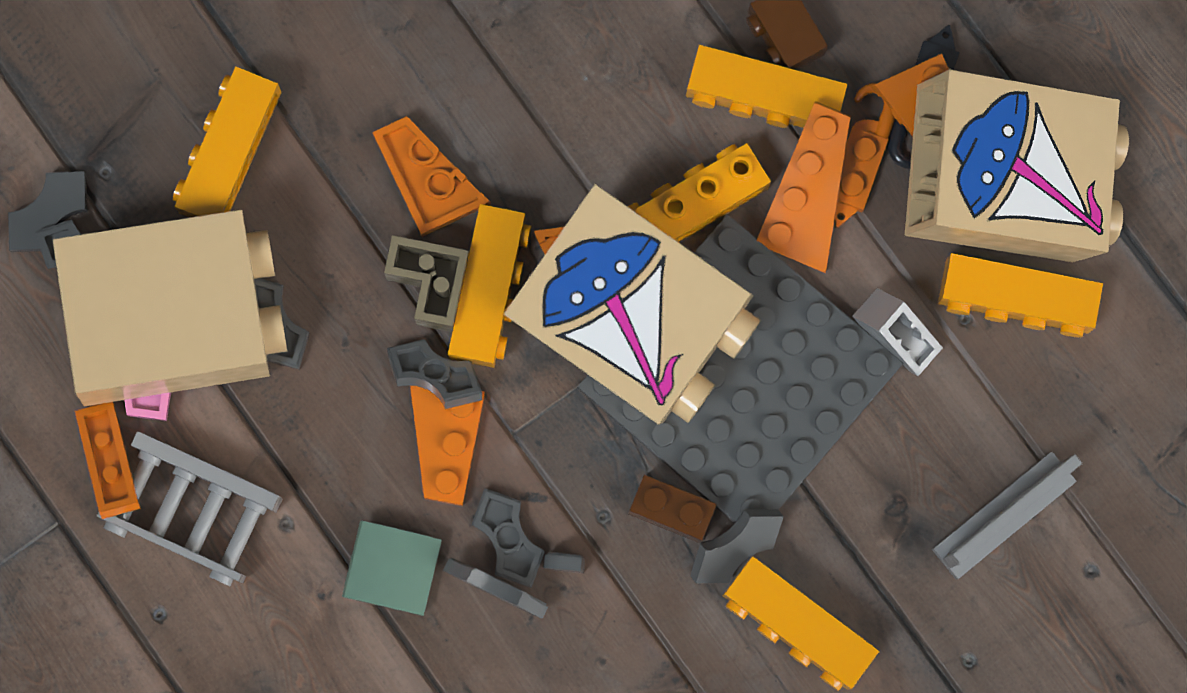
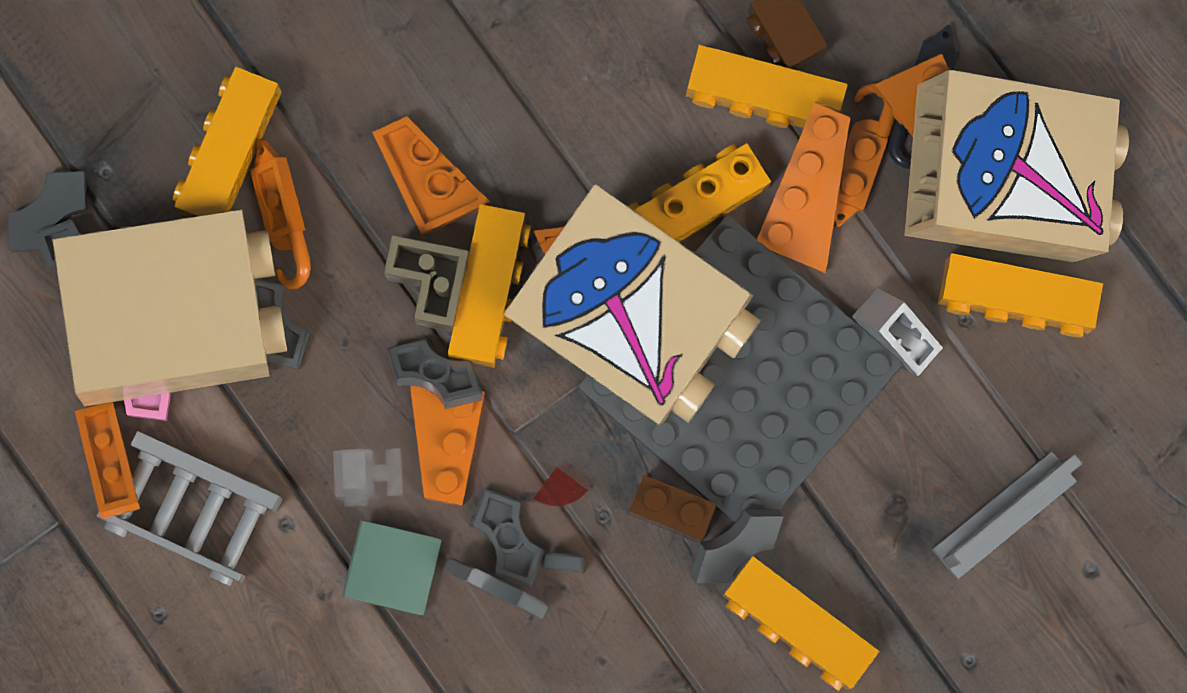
none -> orange plate [250,140,311,290]
none -> clear brick [333,448,403,507]
none -> clear red tile [533,467,588,506]

